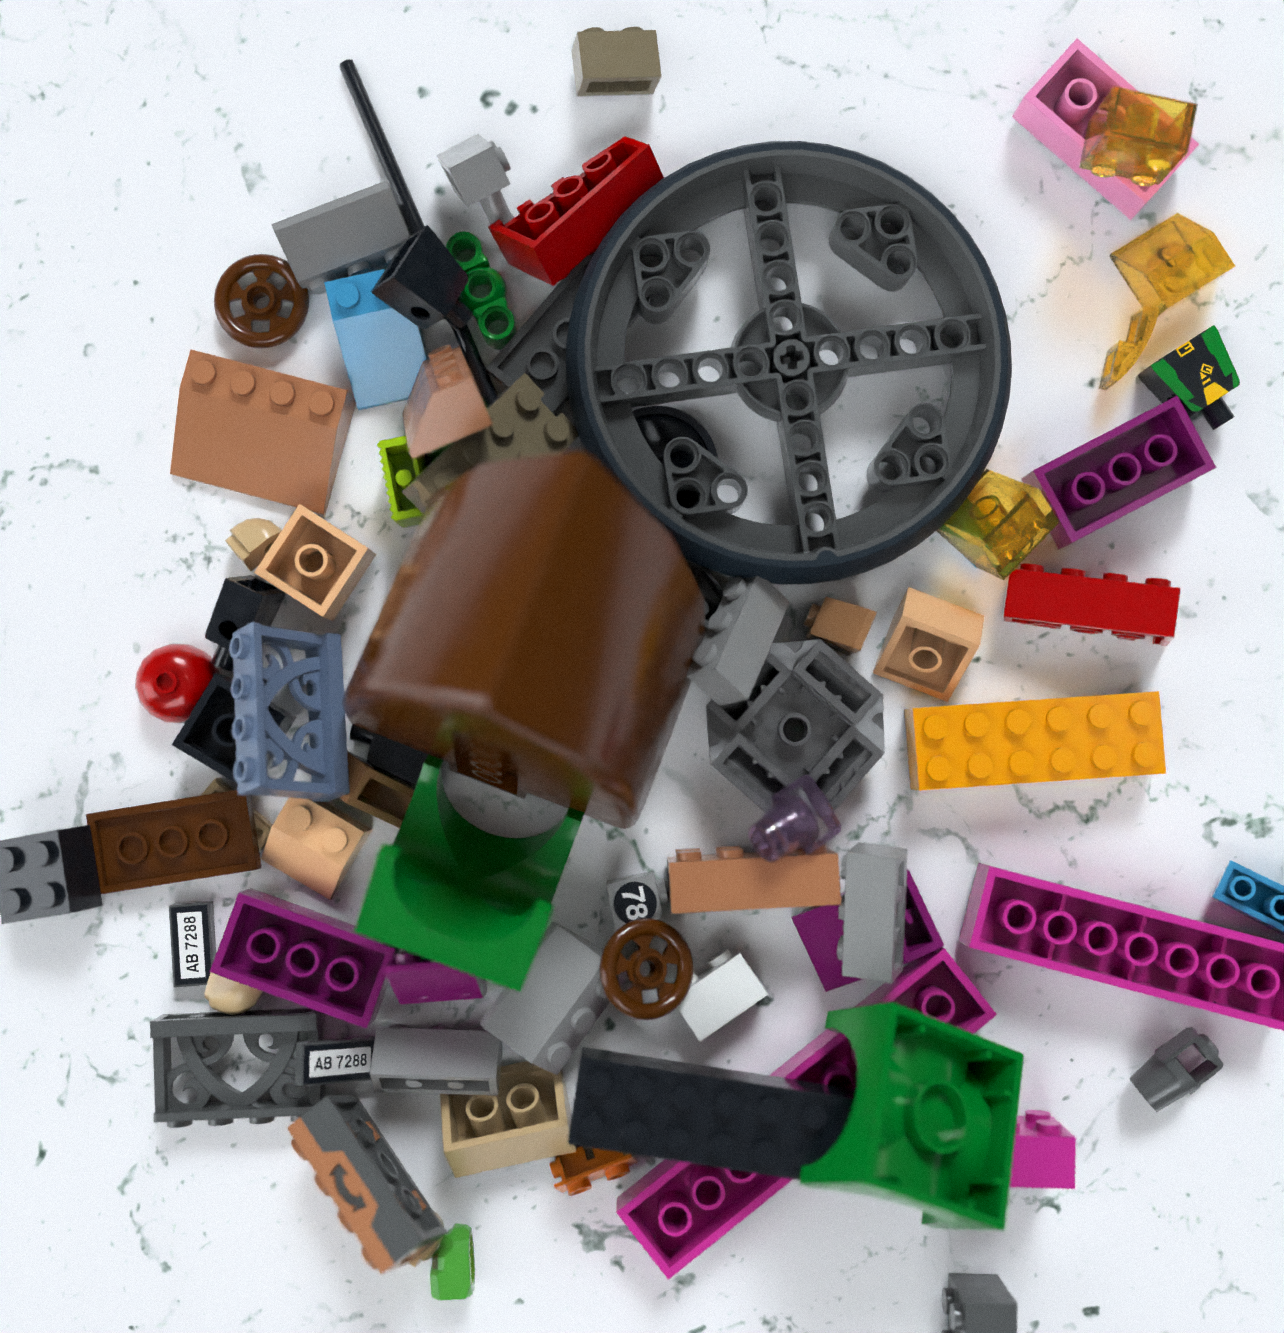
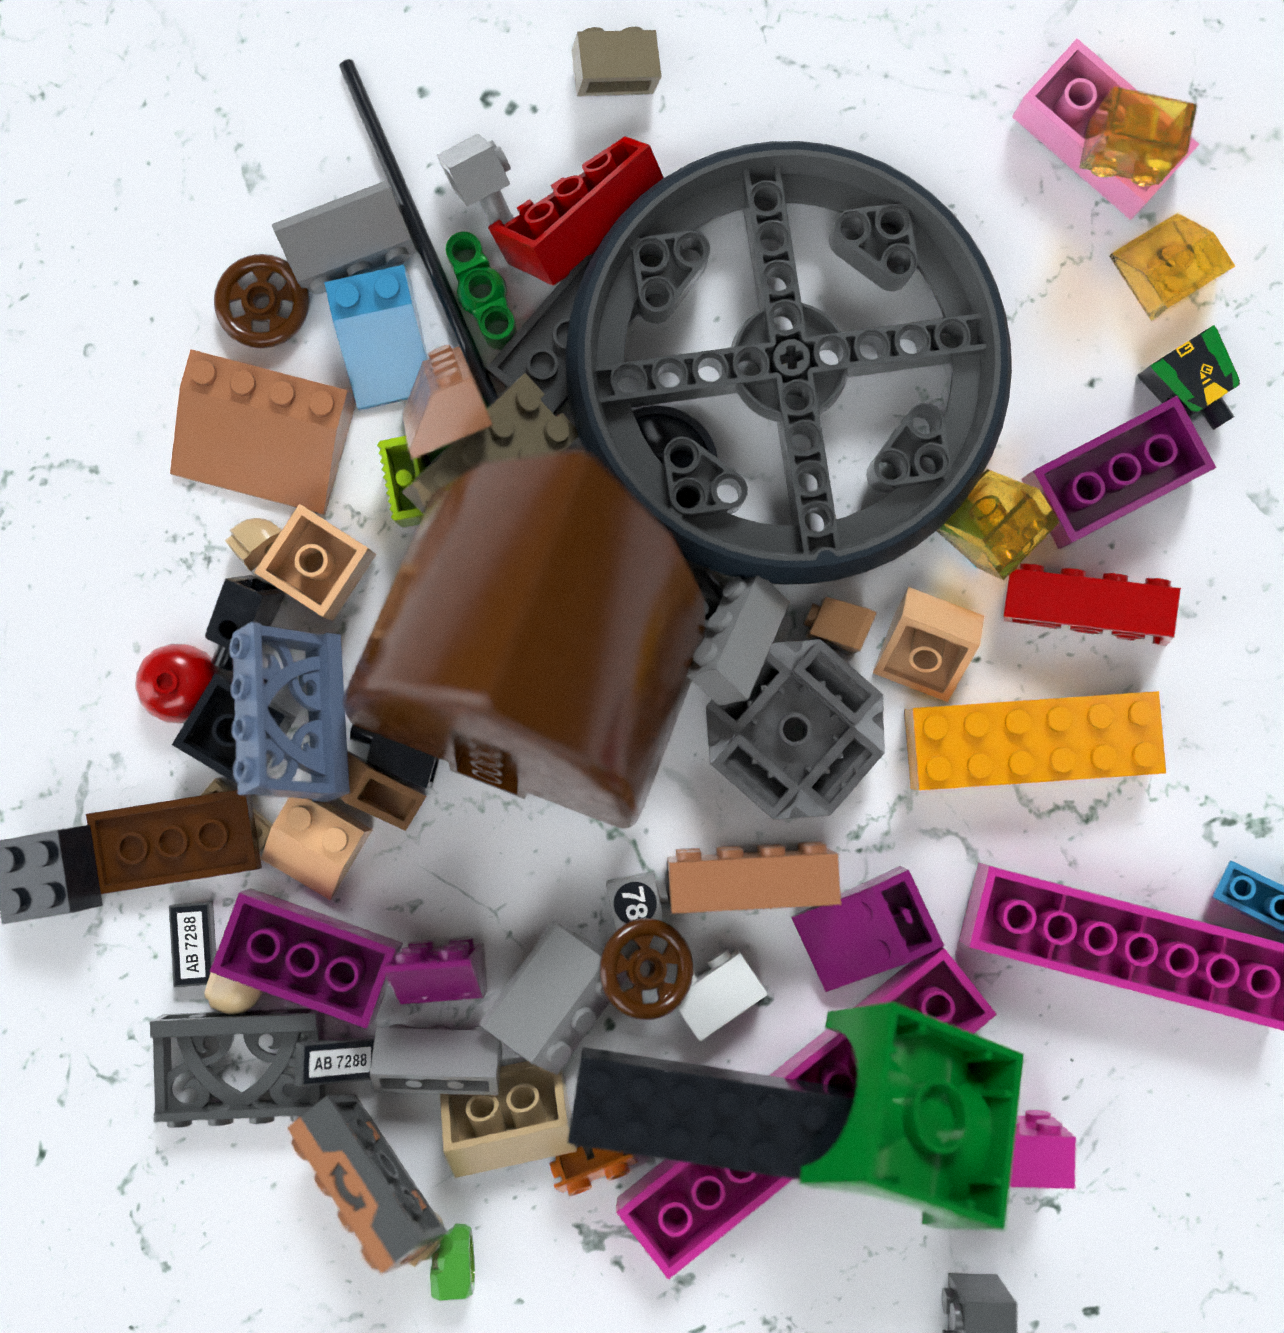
green piece [354,754,584,993] -> none
black torso [371,225,473,330] -> none
clear purple piece [748,775,841,862] -> none
light grey brick [837,842,908,983] -> none
clear yellow slope [1098,305,1160,390] -> none
dark grey piece [1129,1027,1223,1112] -> none

